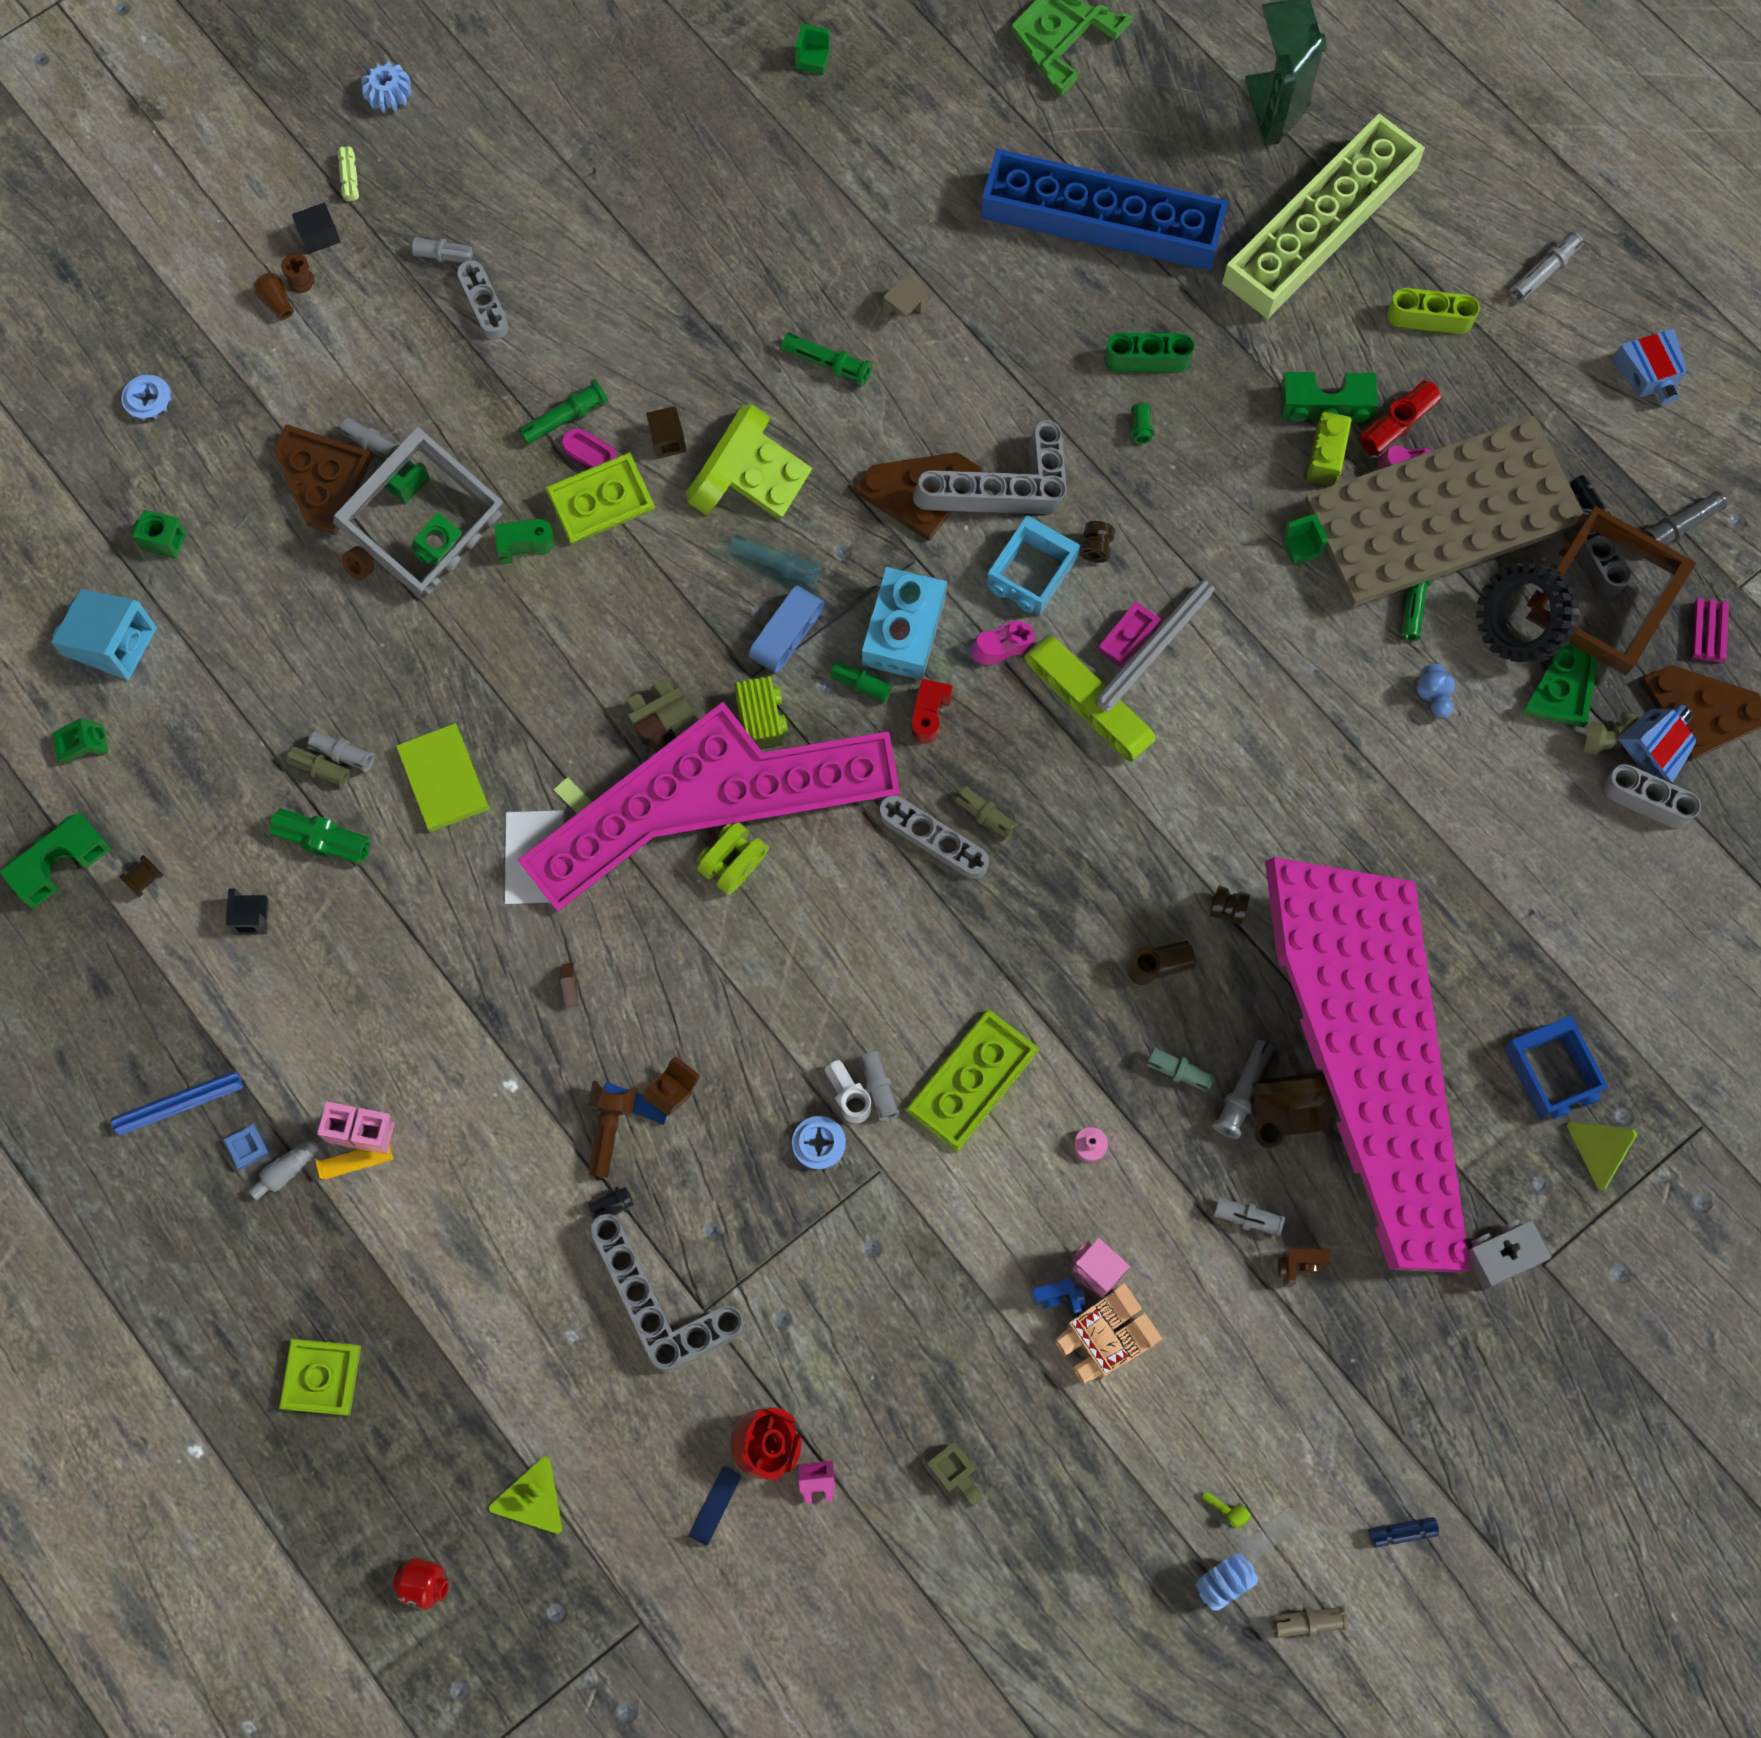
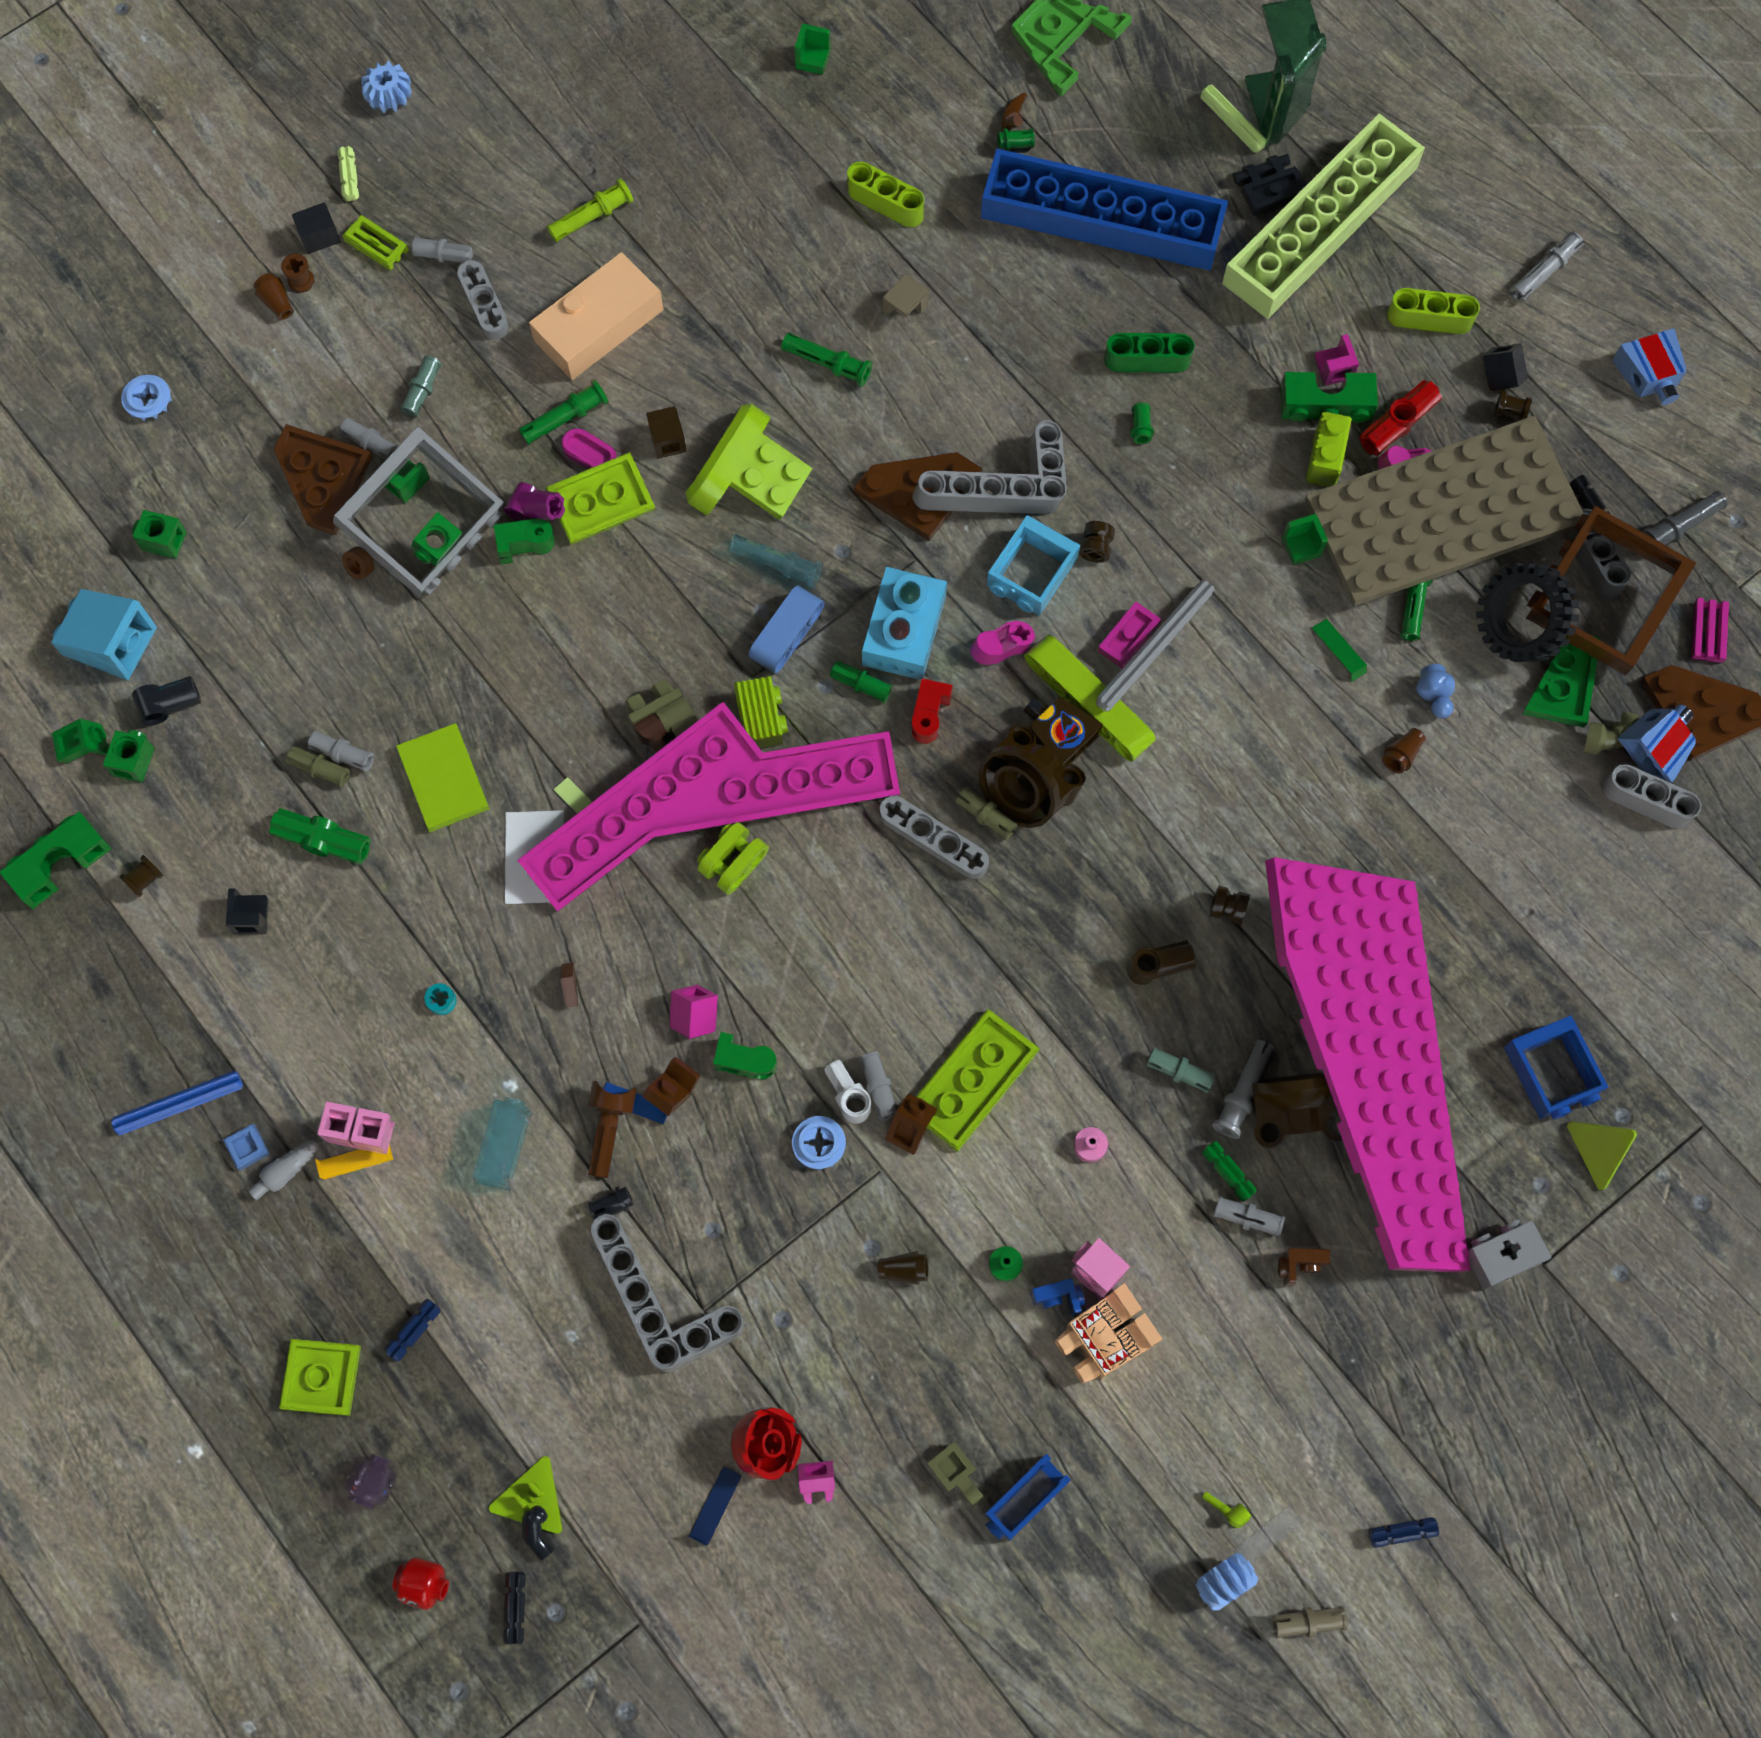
none -> green brick [103,729,155,783]
none -> black piece [132,676,201,726]
none -> lime tile [342,215,409,271]
none -> clear purple head [344,1453,397,1510]
none -> dark blue axle [384,1299,441,1361]
none -> sand green pin [400,355,442,418]
none -> teal bush [424,983,457,1015]
none -> clear light blue window [473,1097,532,1191]
none -> black axle [503,1572,526,1644]
none -> magenta piece [504,482,565,521]
none -> black arm [522,1505,555,1561]
none -> light nougat brick [529,252,664,380]
none -> lime pin [546,178,634,243]
none -> dark pink panel [669,984,718,1039]
none -> green leg [713,1032,777,1080]
none -> lime beam [847,162,924,227]
none -> dark brown cone [878,1251,929,1285]
none -> reddish brown bracket [884,1094,937,1155]
none -> dark brown piece [978,725,1086,828]
none -> window [984,1454,1071,1542]
none -> green tile [988,1246,1023,1282]
none -> green pin [997,128,1035,151]
none -> reddish brown bar [1001,93,1027,131]
none -> dark brown torso [1024,697,1103,765]
none -> yellowish green axle [1200,85,1267,153]
none -> green axle [1202,1141,1257,1202]
none -> black plate [1233,154,1306,215]
none -> green piece [1312,619,1367,682]
none -> dark pink panel [1314,334,1359,386]
none -> reddish brown cone [1382,728,1426,774]
none -> black panel [1483,343,1528,391]
none -> dark brown bush [1493,390,1532,421]

